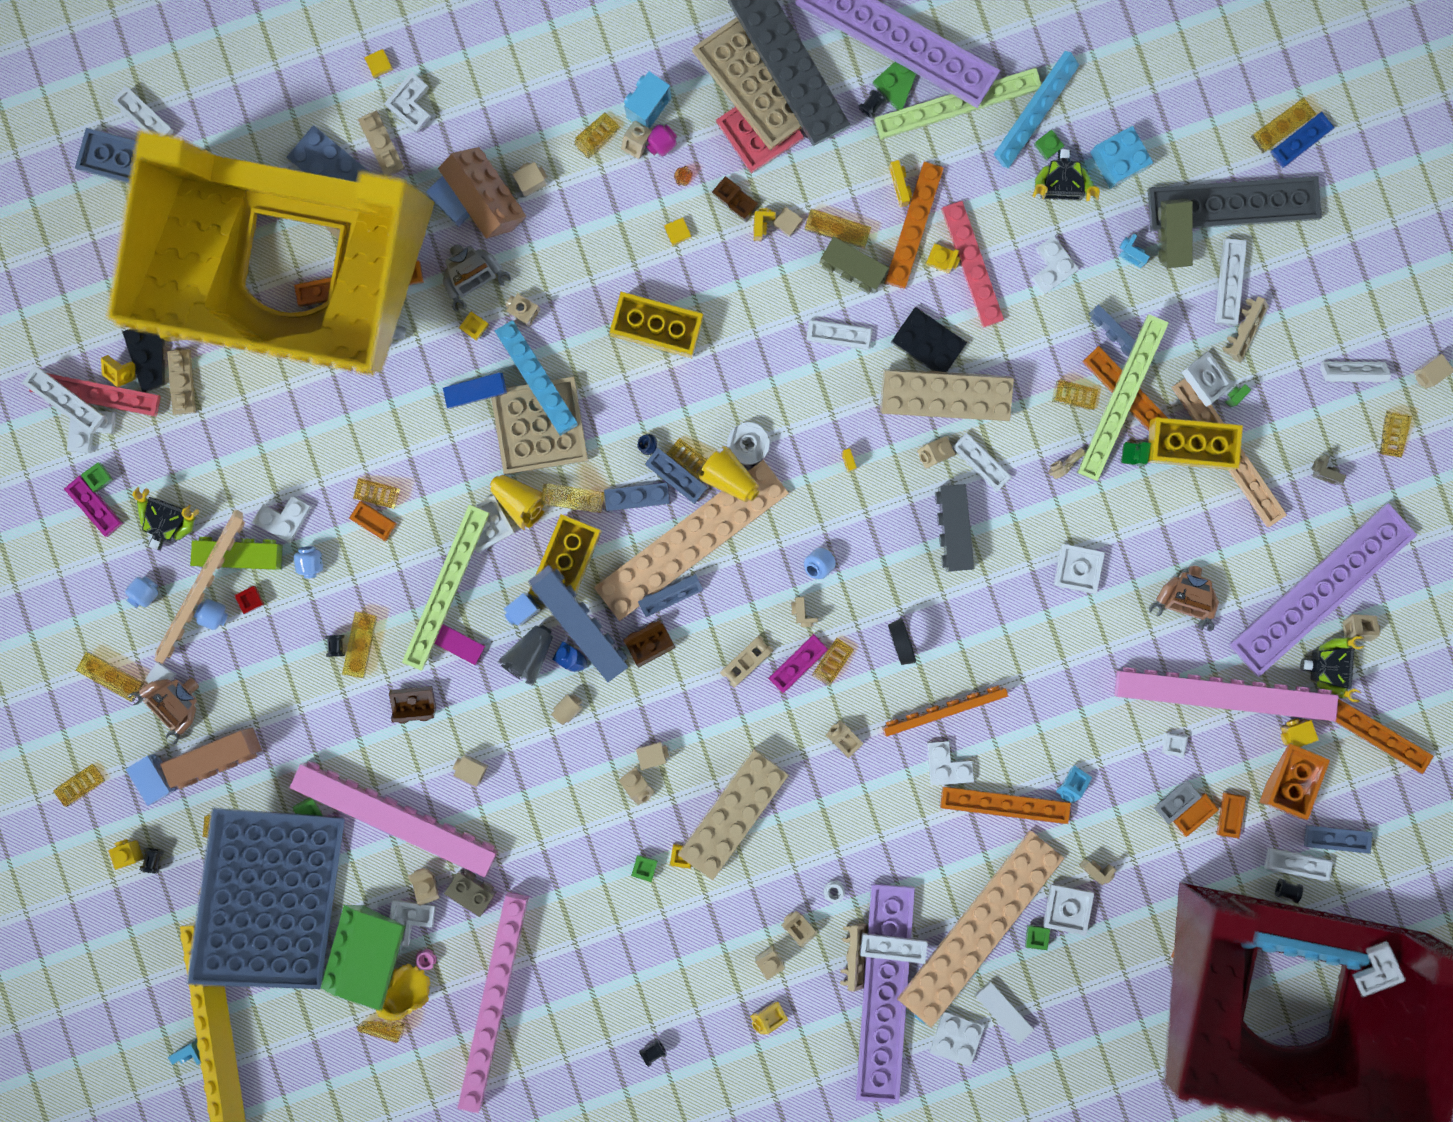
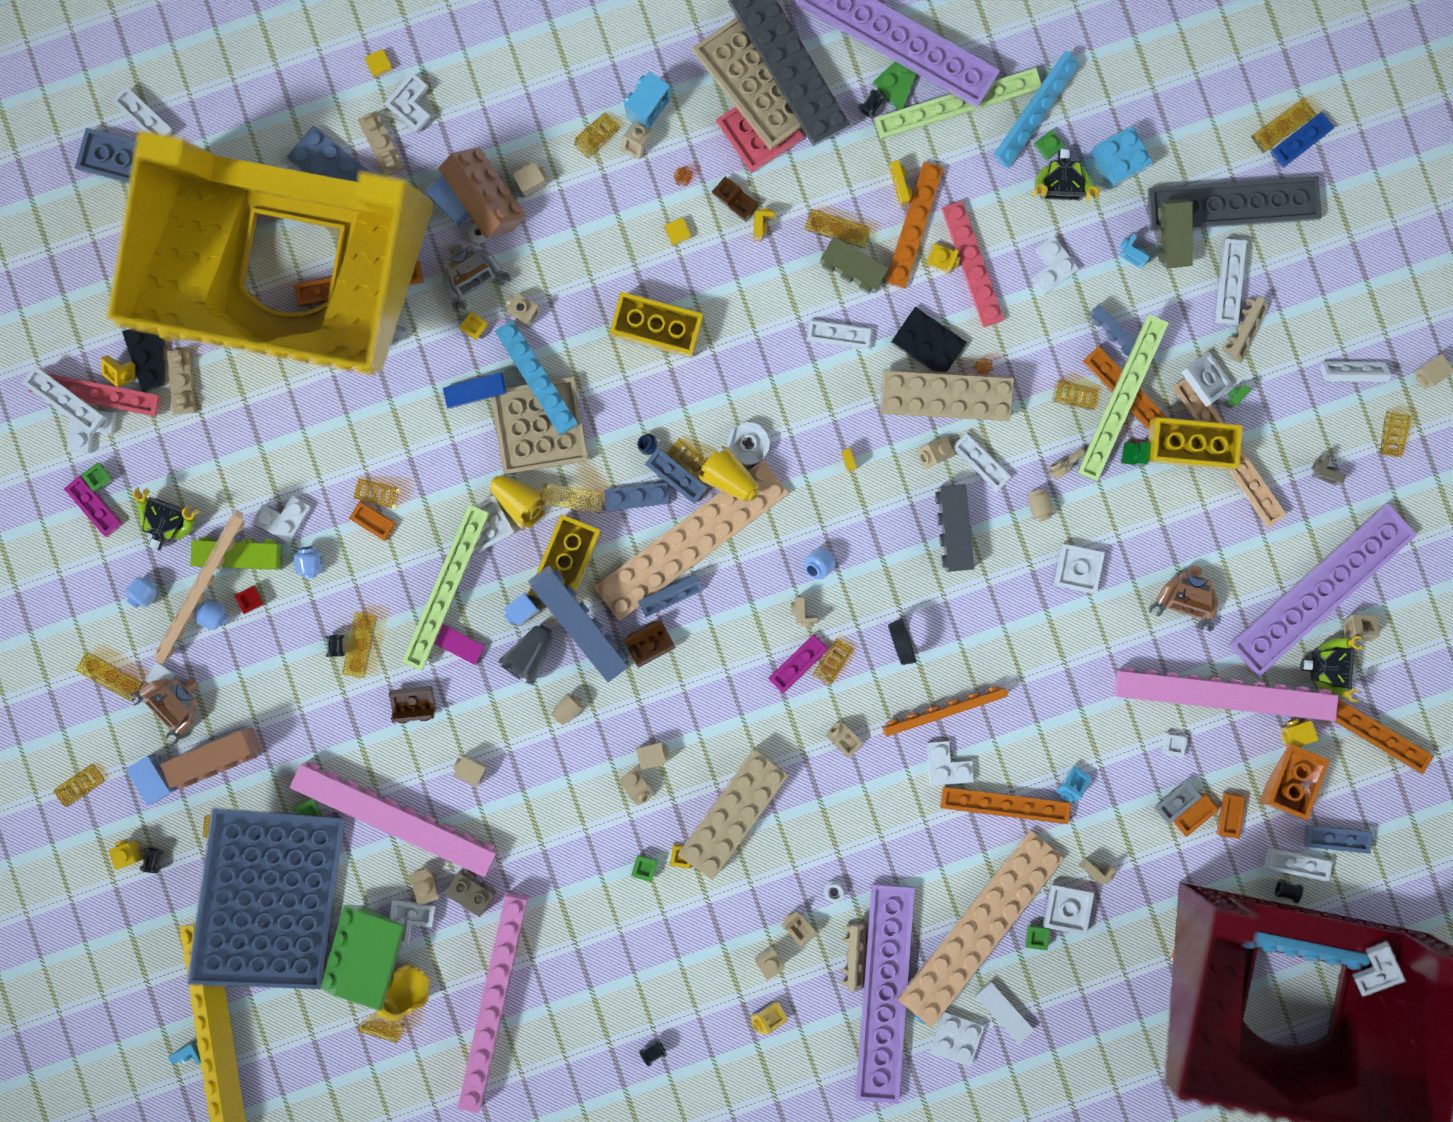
bright pink plate [416,949,437,970] -> none
blue plate [552,641,587,672] -> none
dark pink head [646,124,677,157] -> none
tan plate [719,635,774,688] -> none
tan tile [773,206,802,237] -> none
white plate [860,933,928,964] -> none
none -> white plate [468,223,488,244]
none -> clear orange plate [973,358,994,374]
none -> tan brick [1028,489,1054,522]

